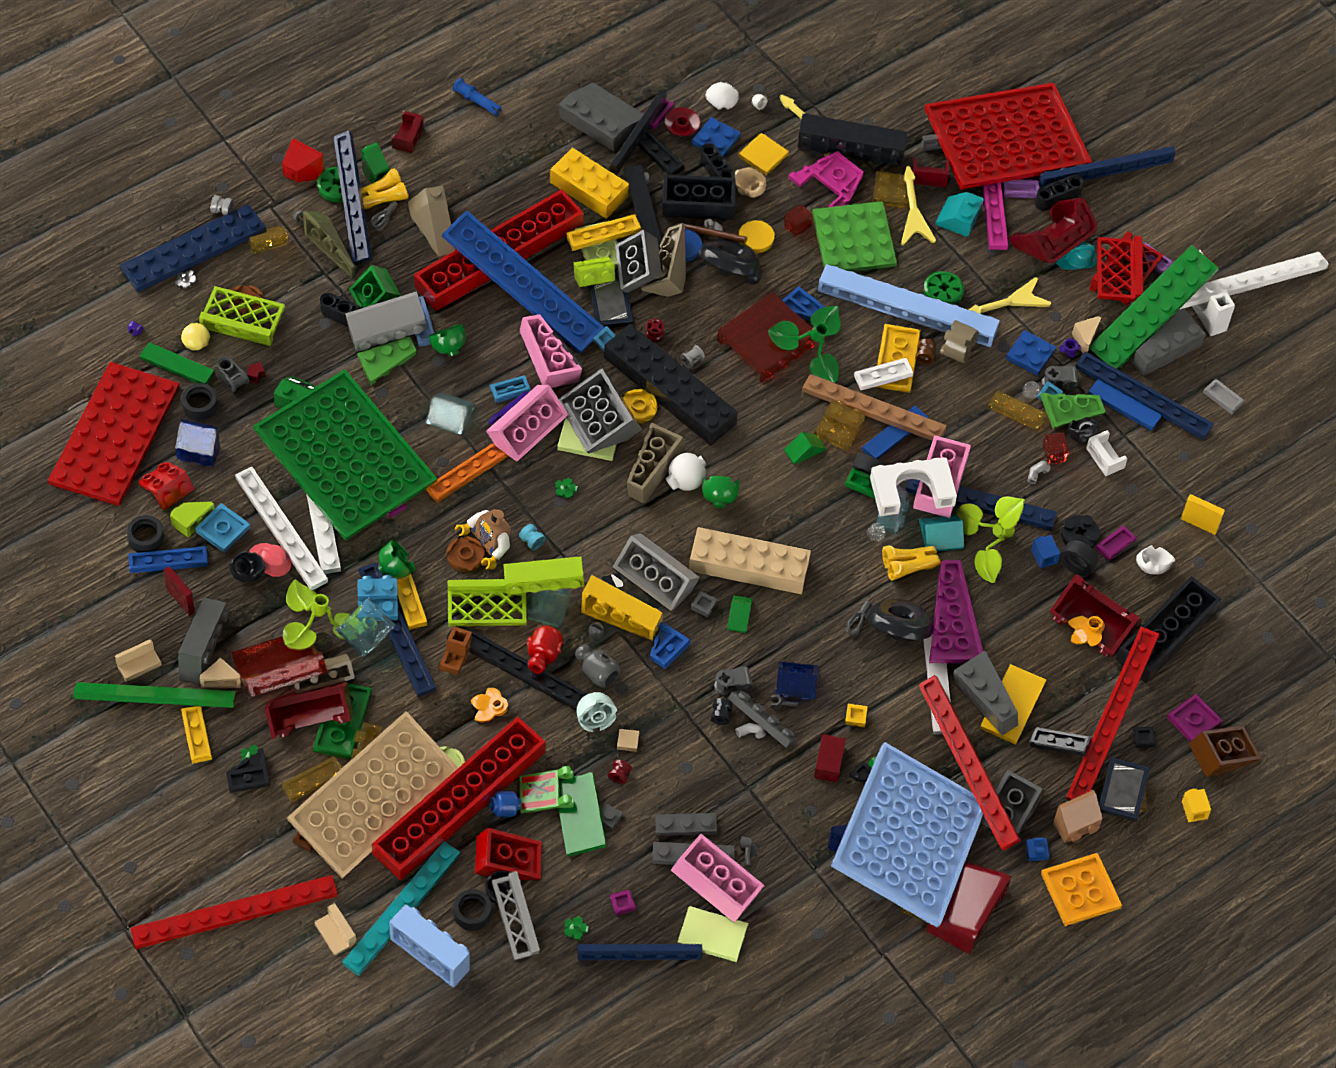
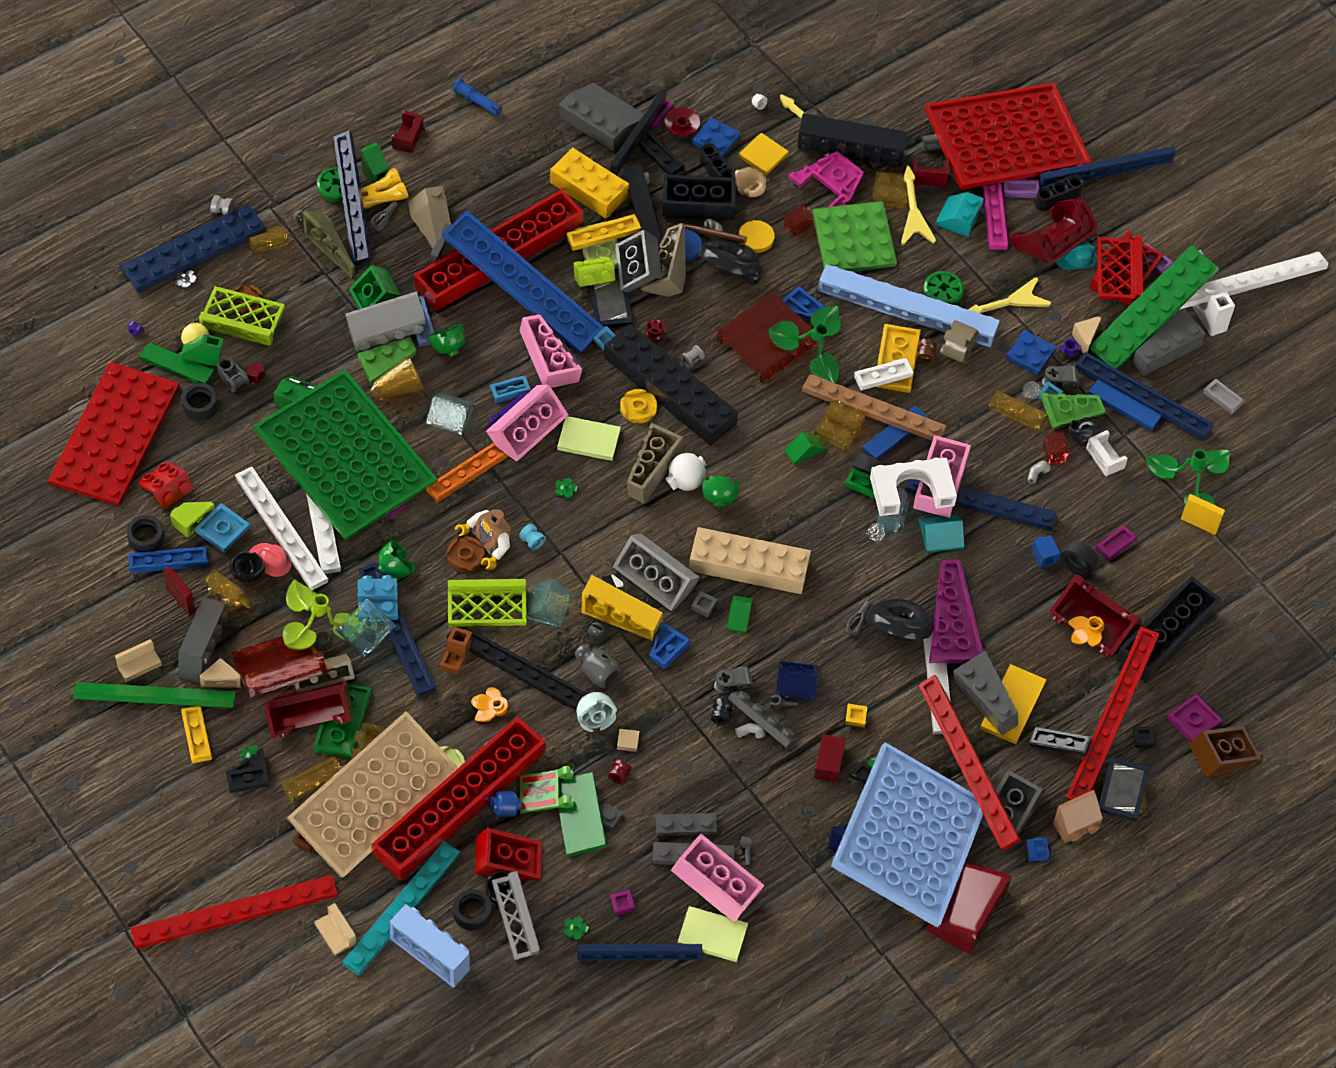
clear blue slope [176,419,220,467] -> none
red slope [282,138,324,182] -> none
black beam [320,293,363,326] -> none
yellow plate [397,574,427,630] -> none
lime brick [503,556,584,595] -> none
red piece [527,626,564,673] -> none
dark grey slope [559,369,642,454] -> none
white hair [706,82,739,110] -> none
yellow piece [882,546,941,581] -> none
lime plant [956,496,1025,583] -> none
light orange plate [1041,853,1122,926] -> none
black plate [1061,515,1100,549] -> none
white hair [1136,545,1175,575] -> none
yellow brick [1182,789,1211,822] -> none
none -> green slope [180,334,223,367]
none -> clear yellow plate [204,569,252,609]
none -> clear yellow cone [370,355,424,400]
none -> dark grey tile [429,223,451,265]
none -> green plant [1146,449,1230,506]

